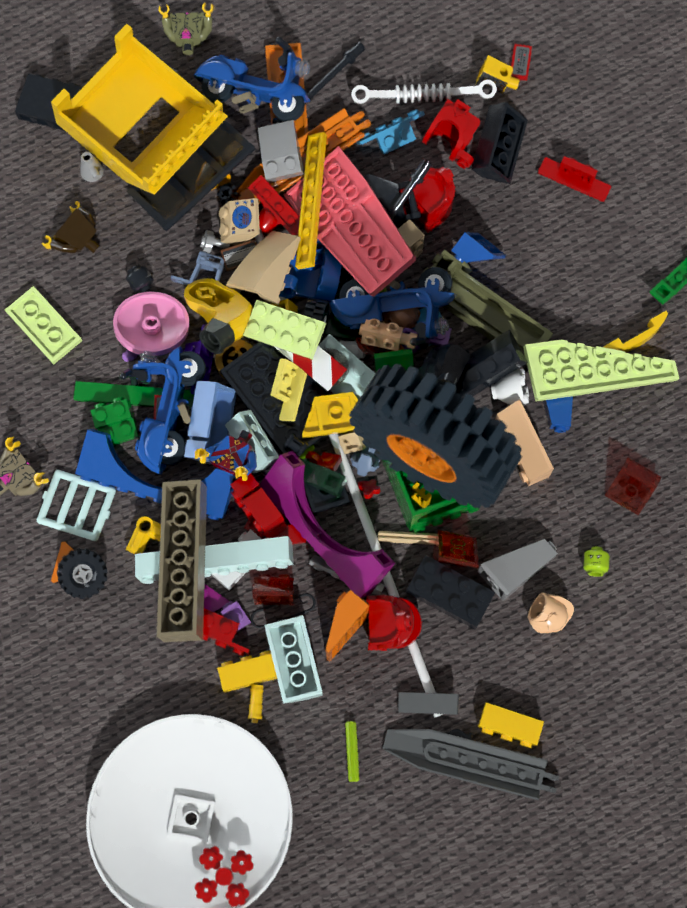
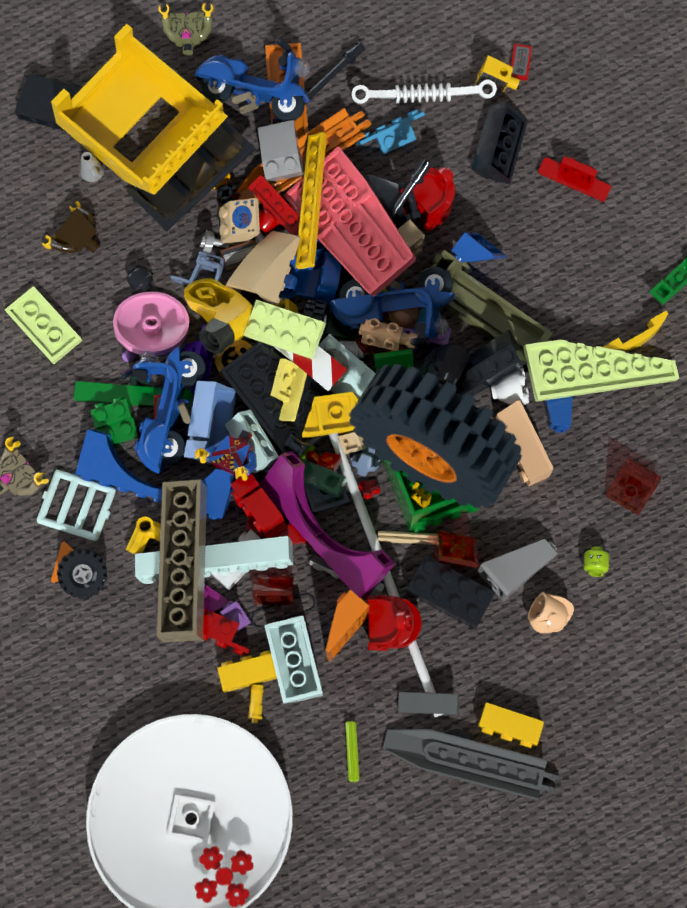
red animal [422,99,480,169] -> none

